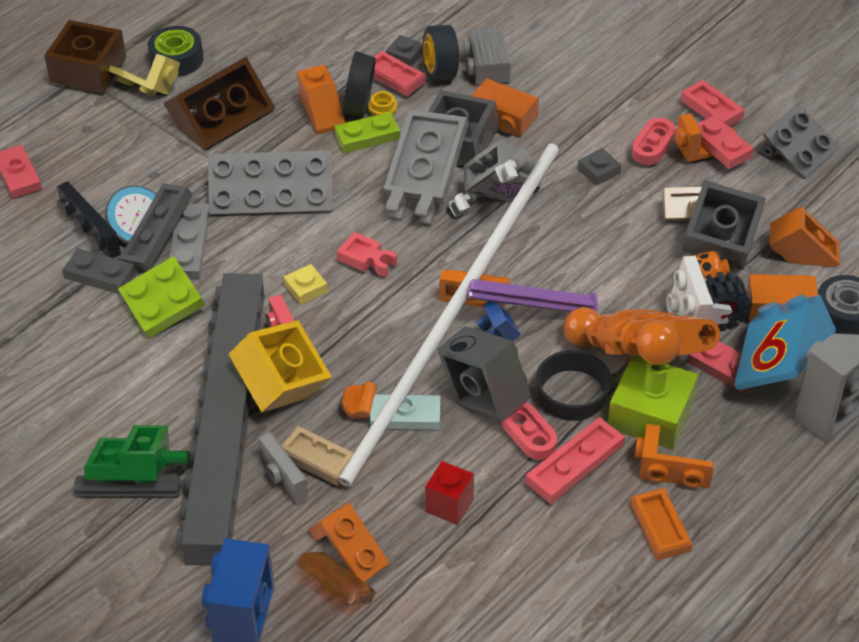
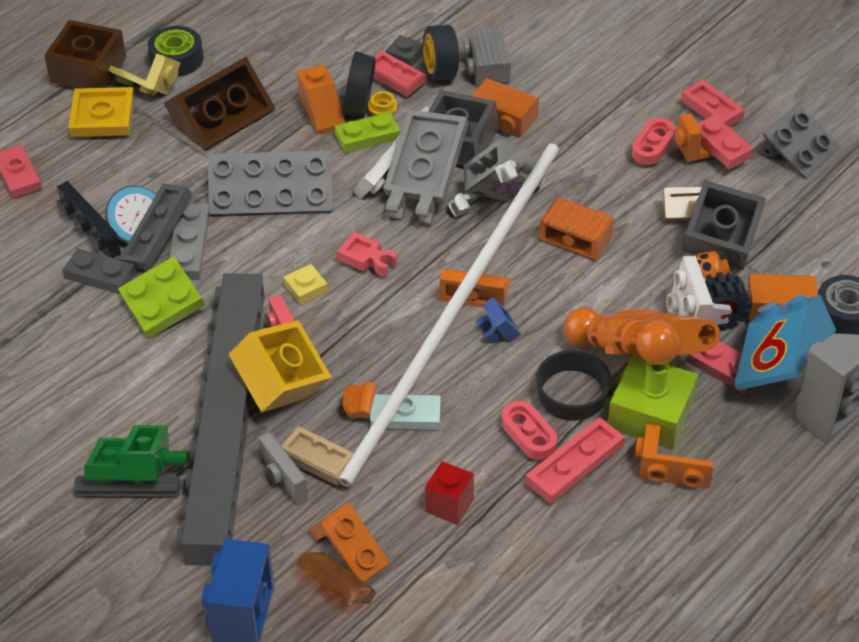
dark grey brick [437,326,531,421] -> none
medium lavender axle [467,279,598,312] -> none
dark grey plate [578,148,621,186] -> none
orange tile [630,488,693,561] -> none
orange slope [769,206,840,267] -> none
none -> yellow plate [68,87,135,137]
none -> white plate [353,106,430,199]
none -> orange brick [539,196,614,260]

